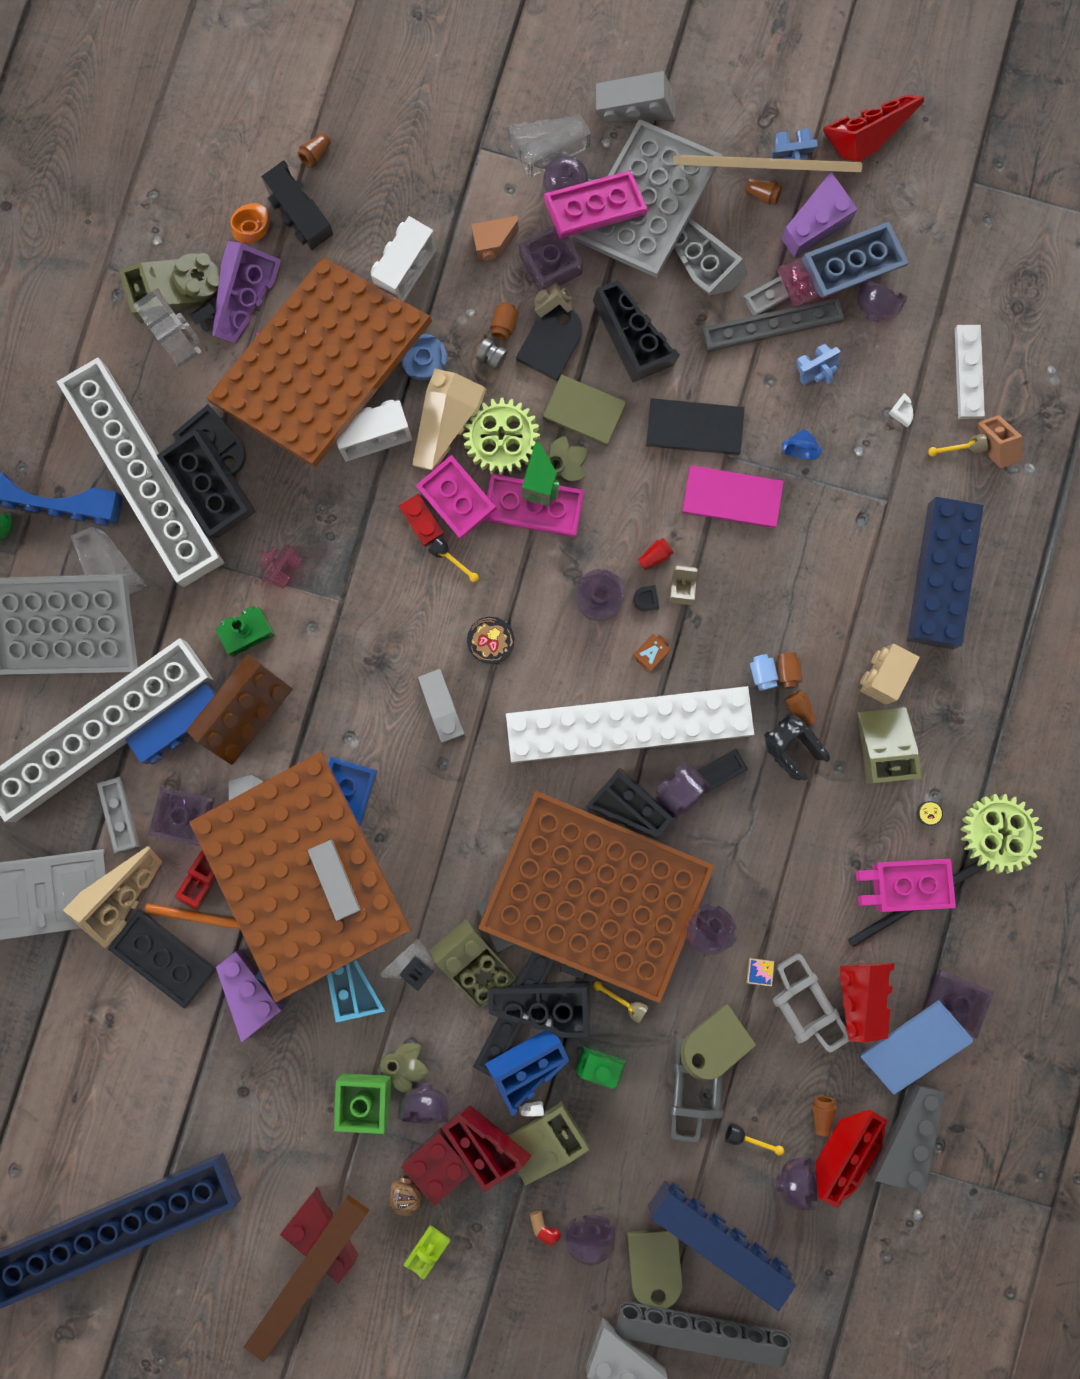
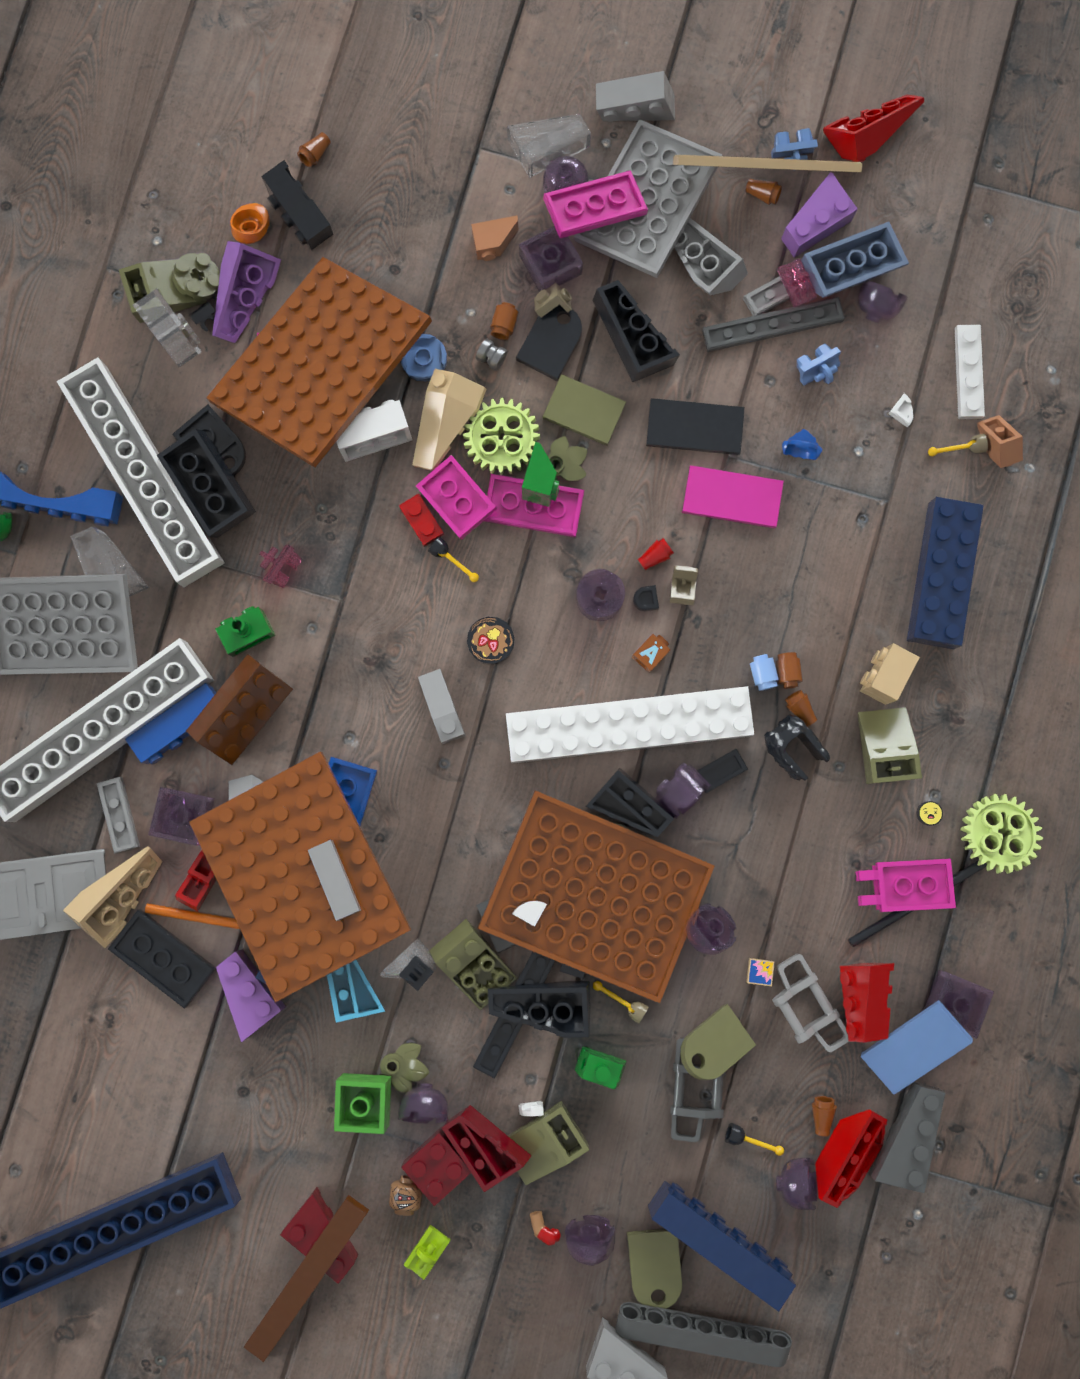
white brick [371,216,437,301] -> none
blue wedge [485,1030,569,1117] -> none
none -> white tile [512,901,547,926]

